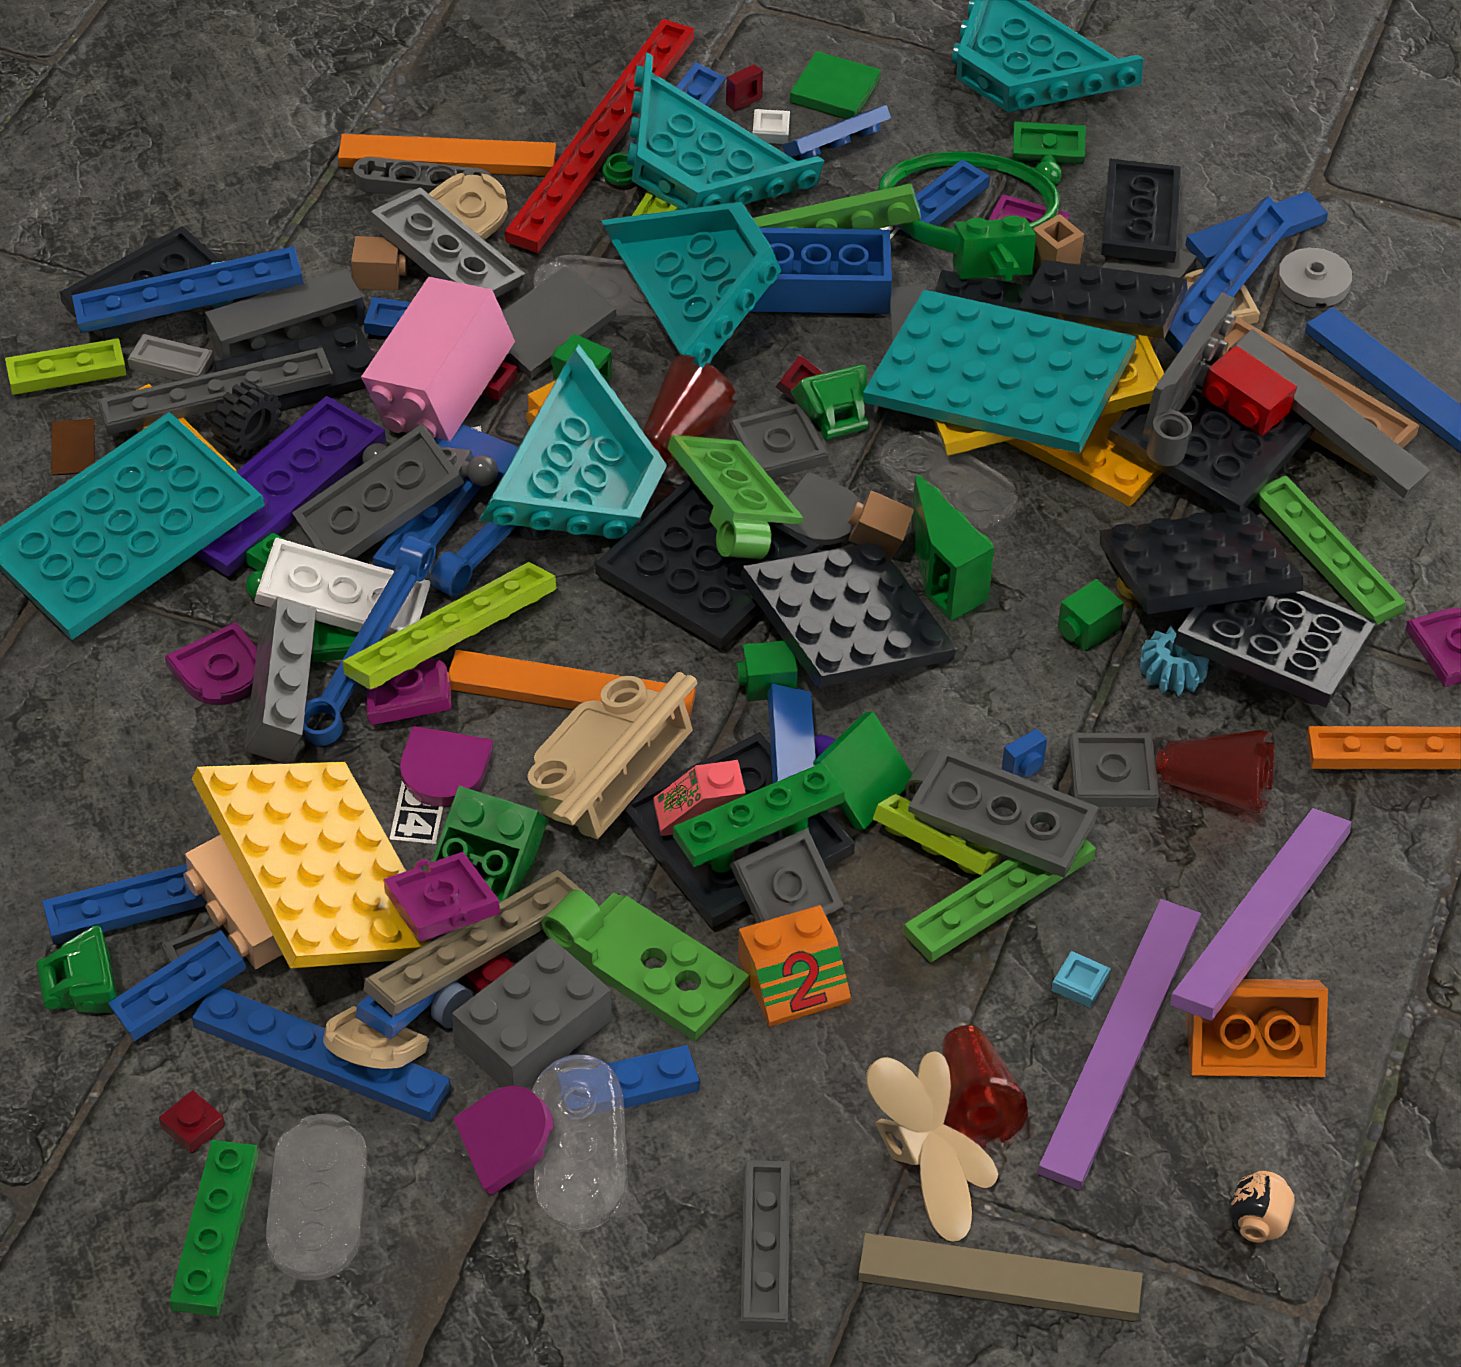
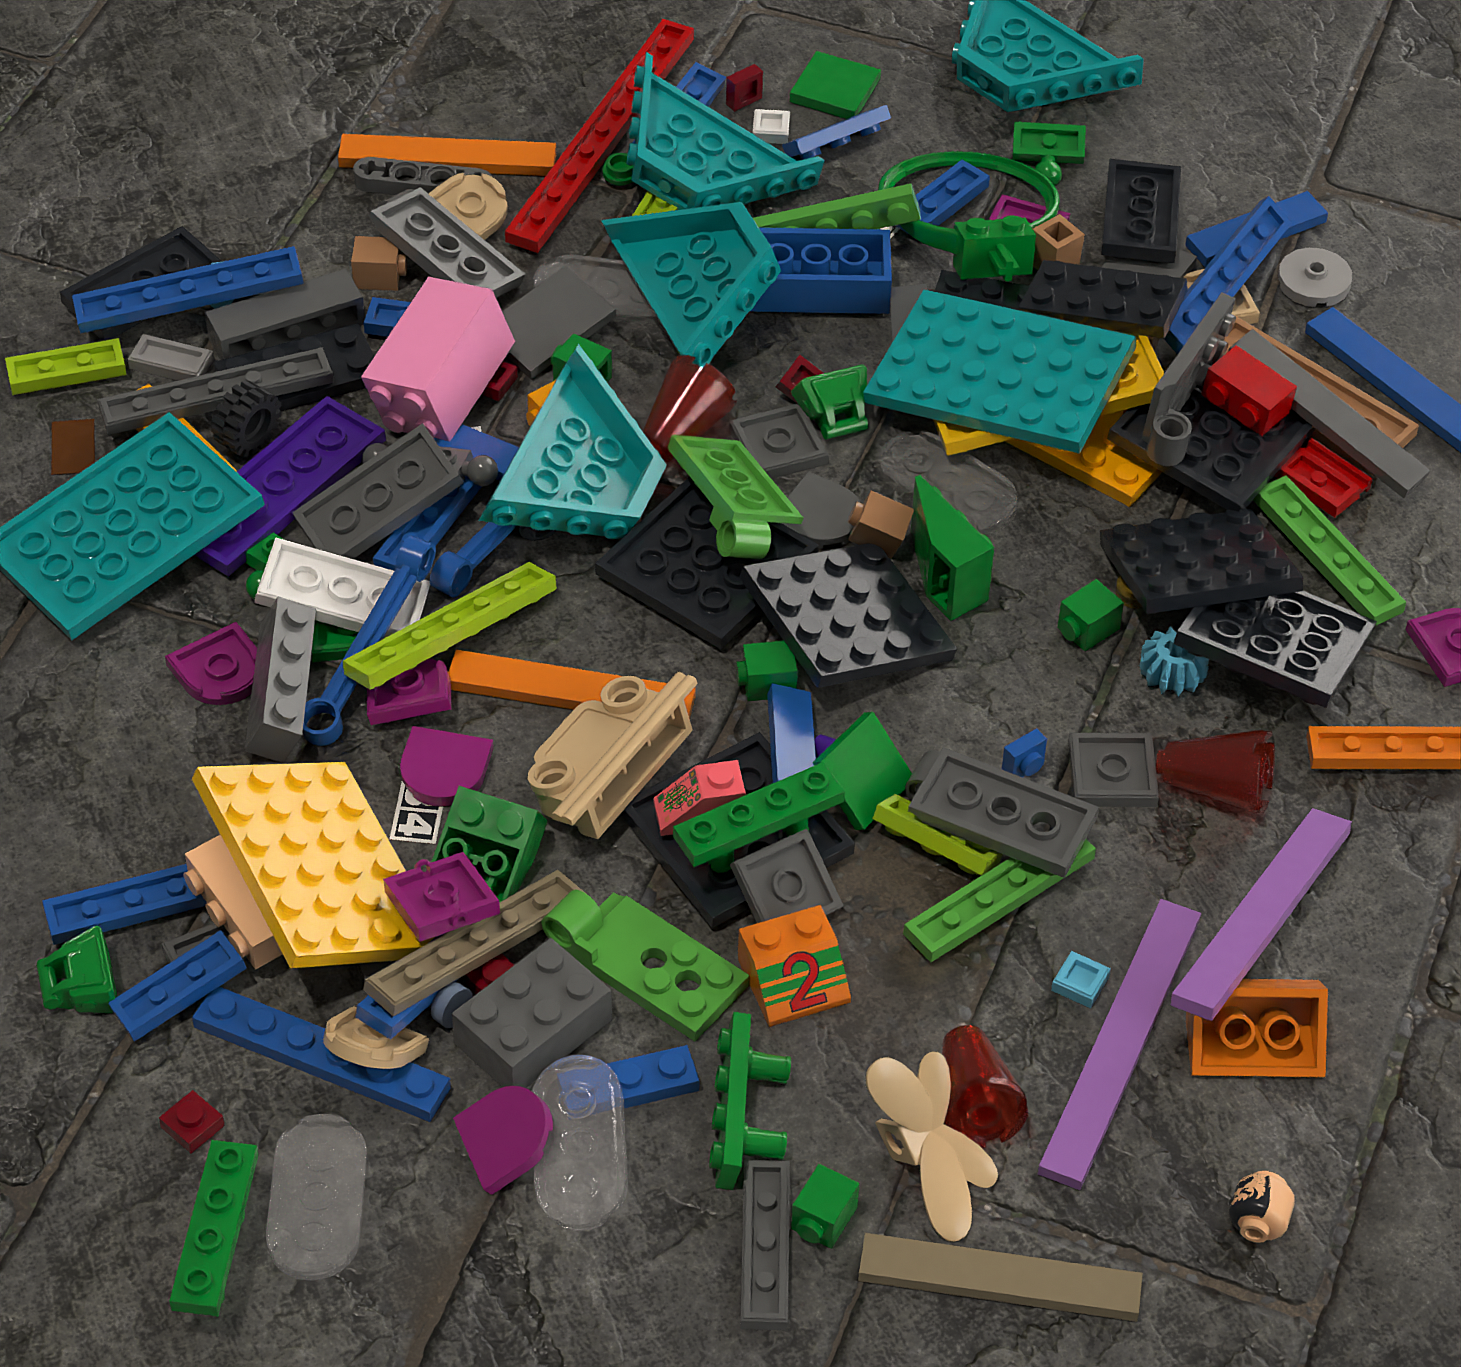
none -> green plate [709,1012,791,1190]
none -> green brick [791,1164,860,1249]
none -> red plate [1274,438,1373,518]

